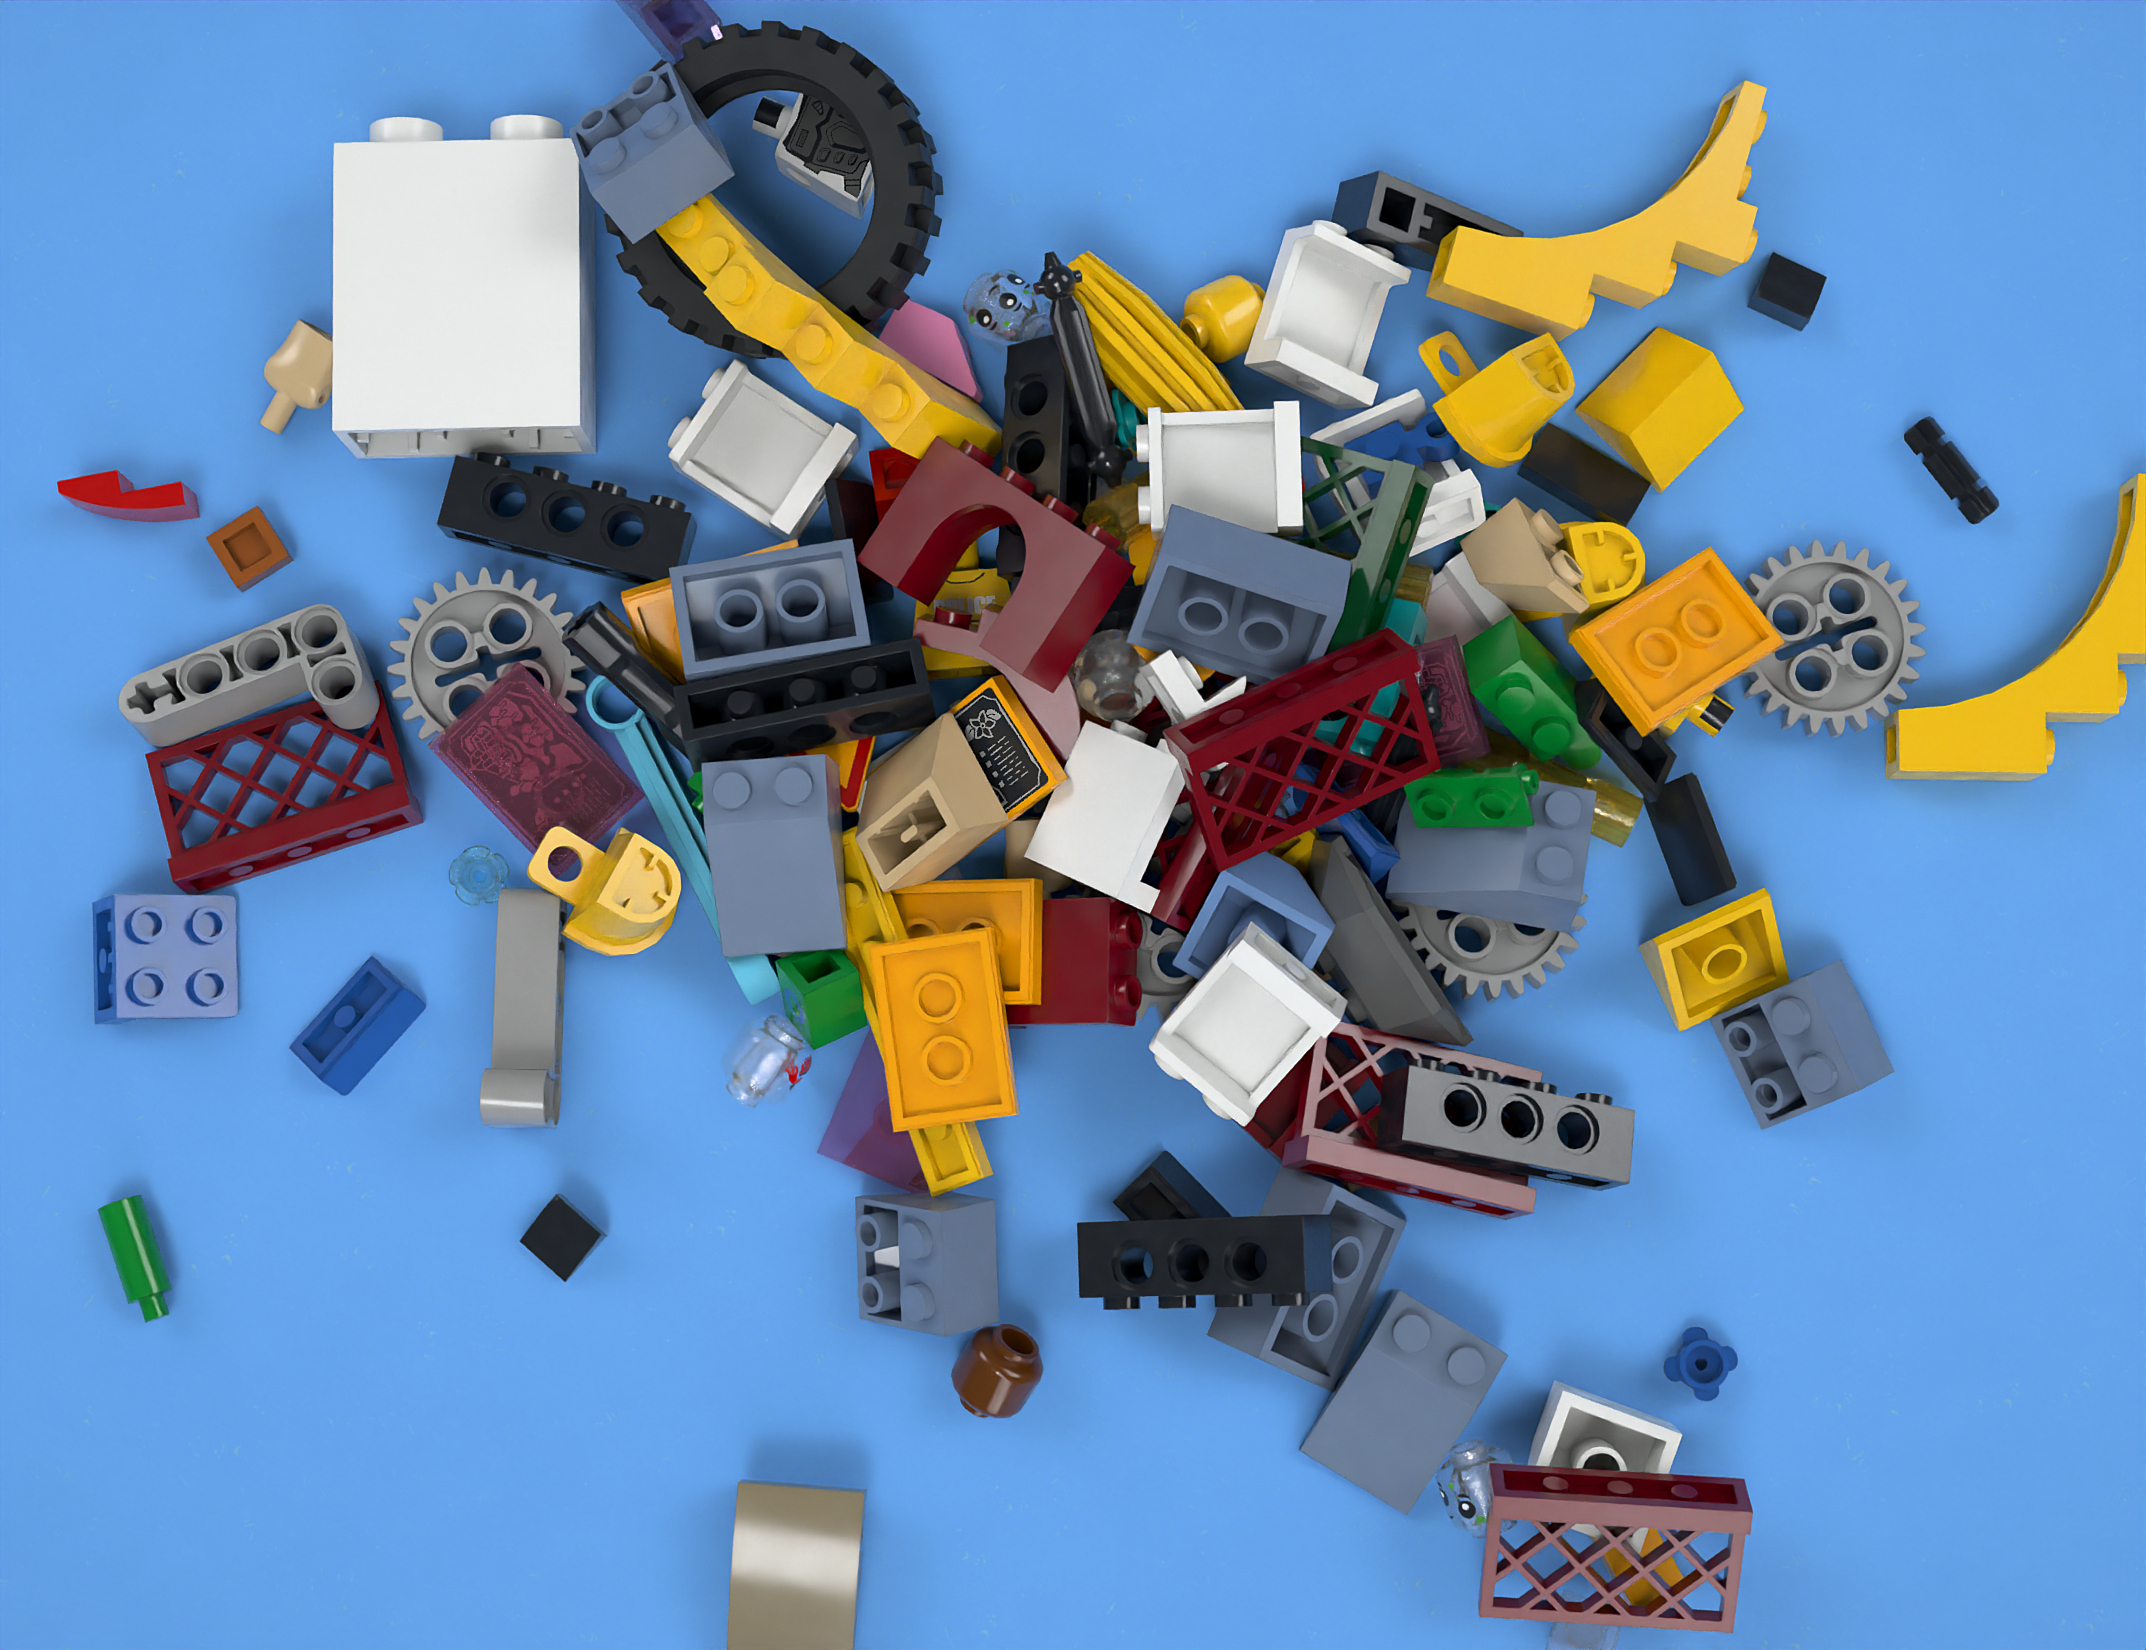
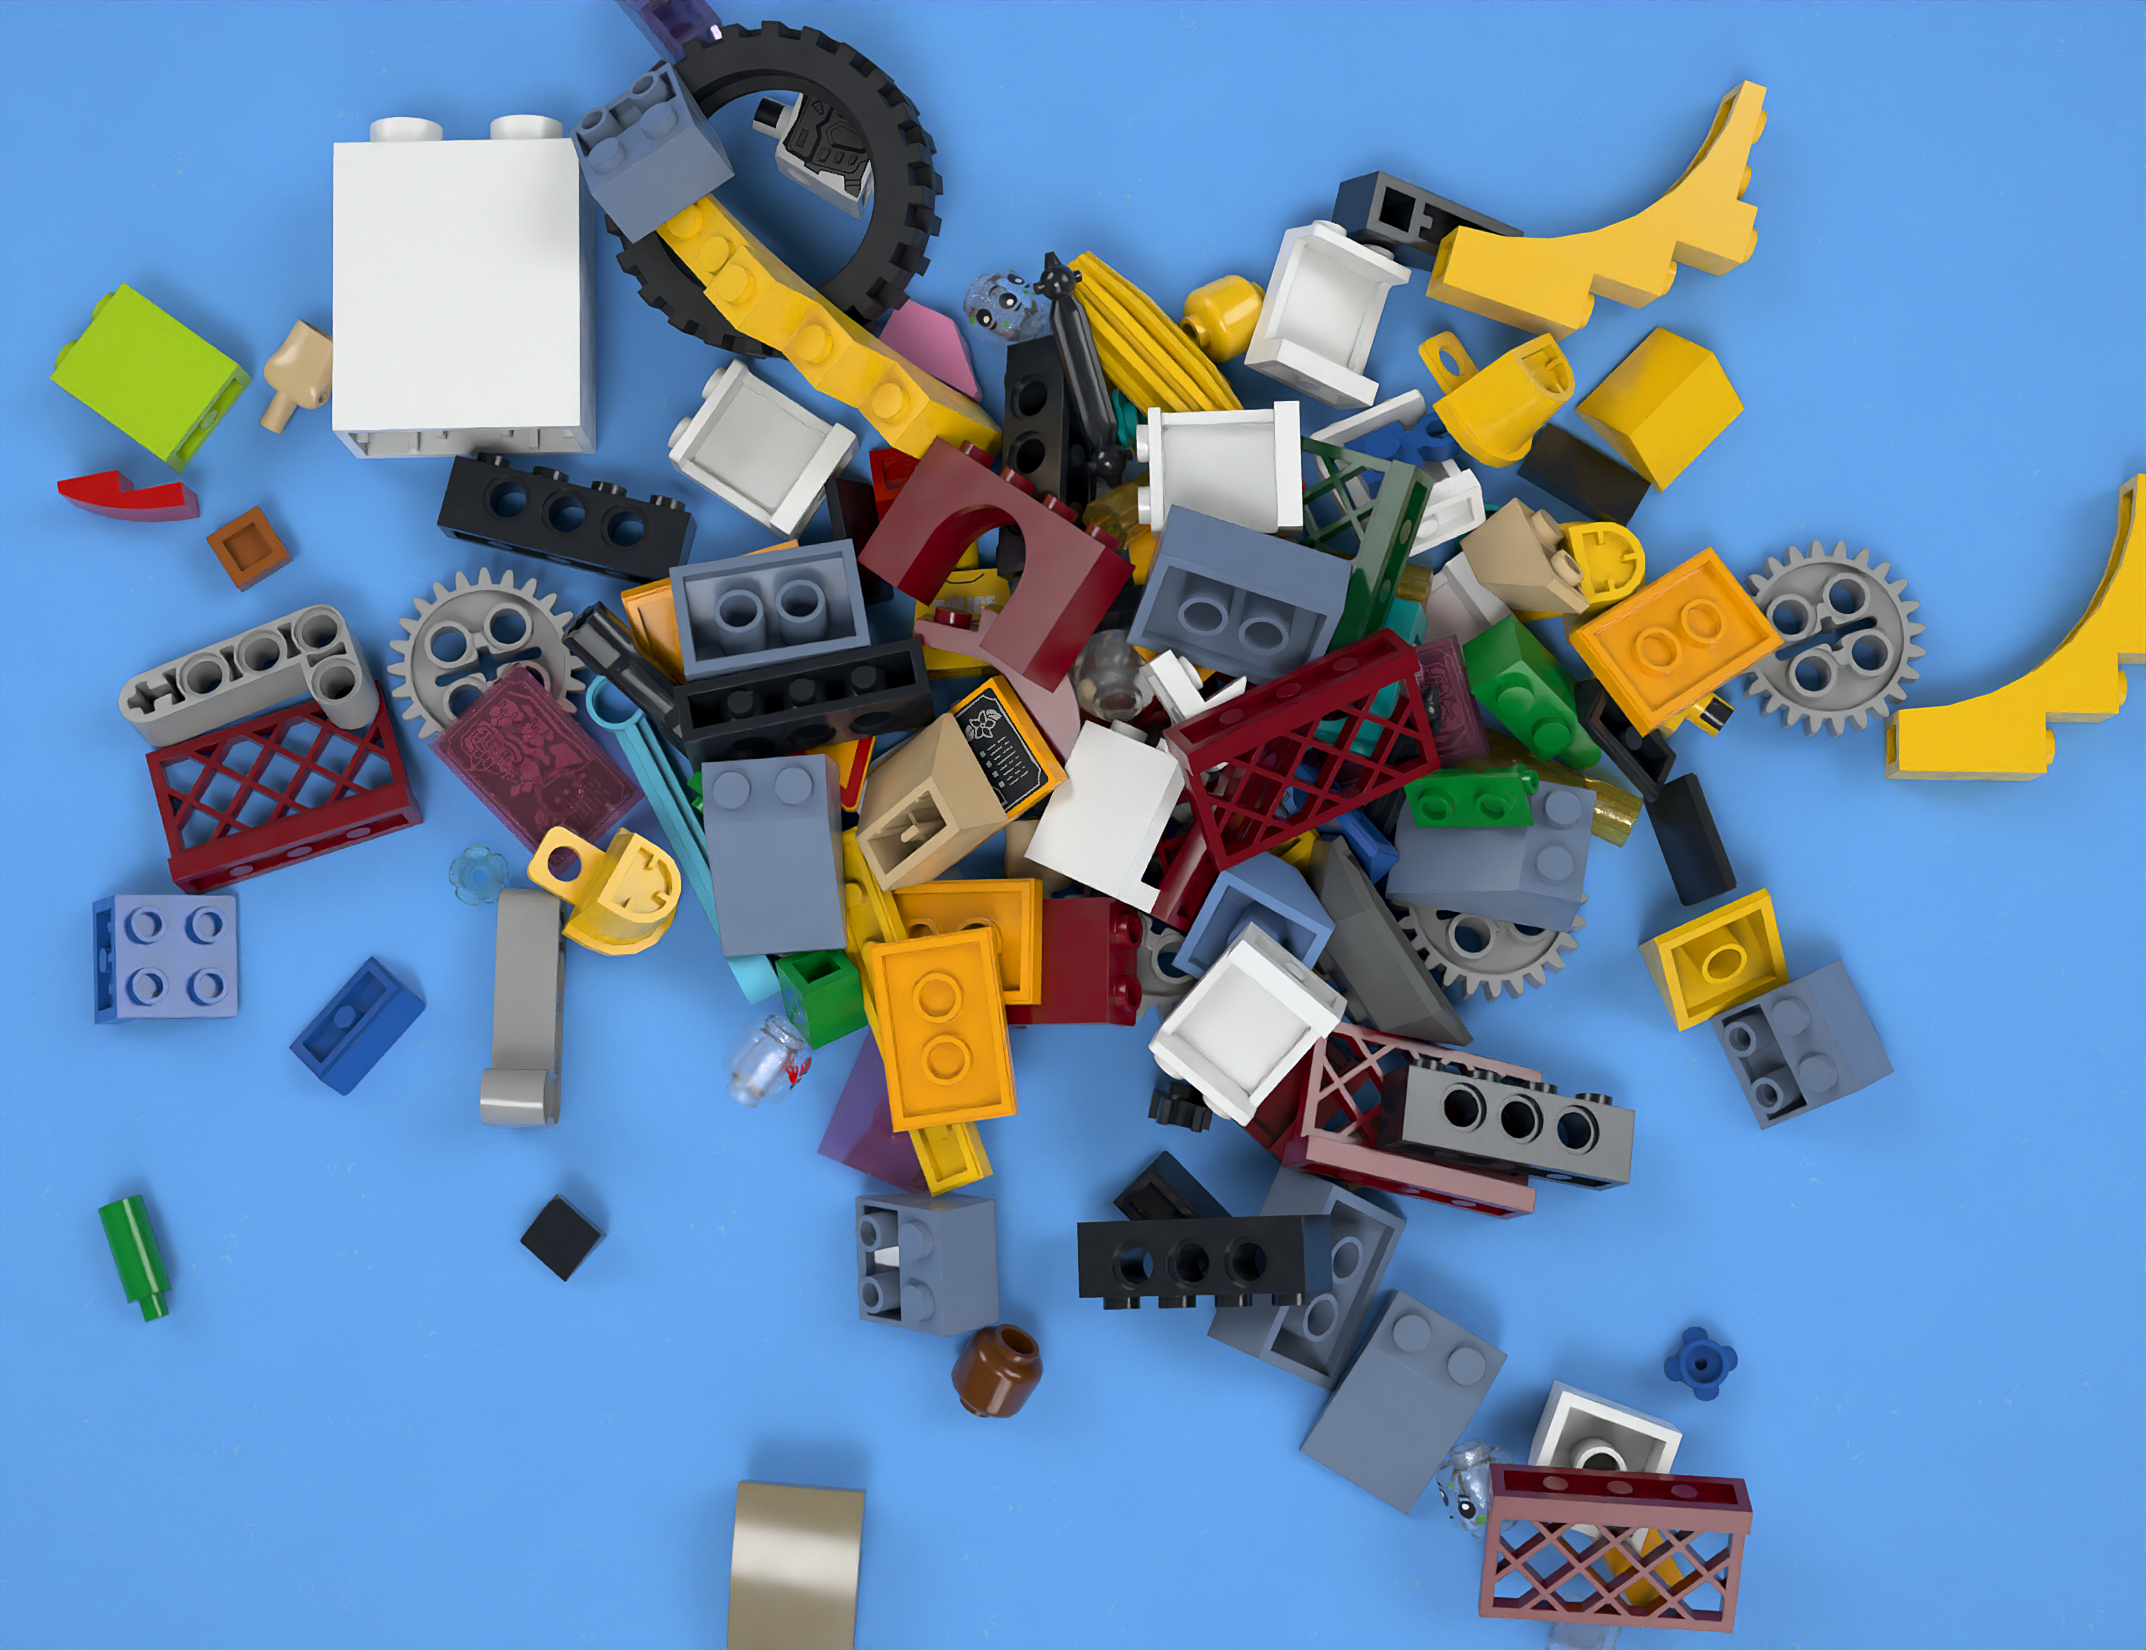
black slope [1747,252,1827,331] -> none
black axle [1904,416,1999,525] -> none
none -> lime panel [49,282,252,474]
none -> black plate [1148,1081,1213,1133]

